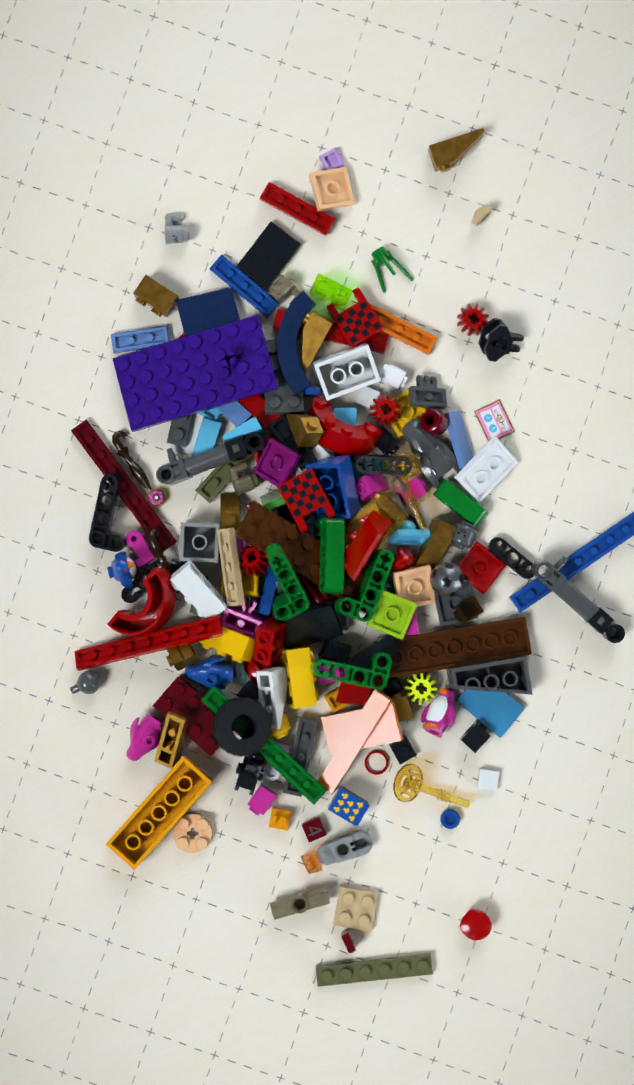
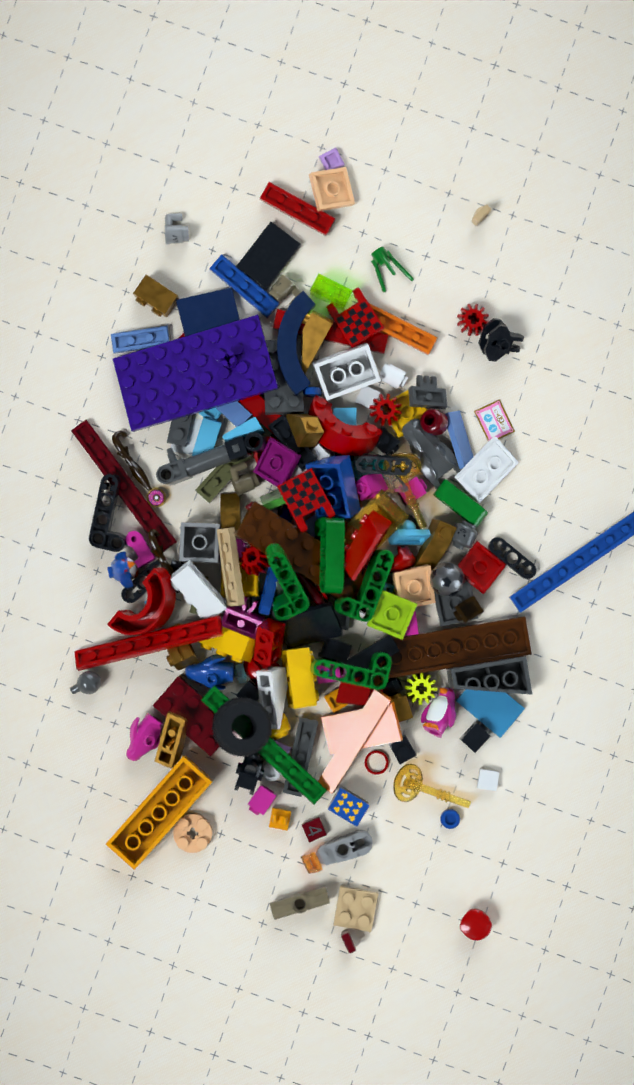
olive plate [316,953,433,987] -> none
pearl gold slope [428,128,485,172] -> none
dark grey piece [531,556,625,643] -> none

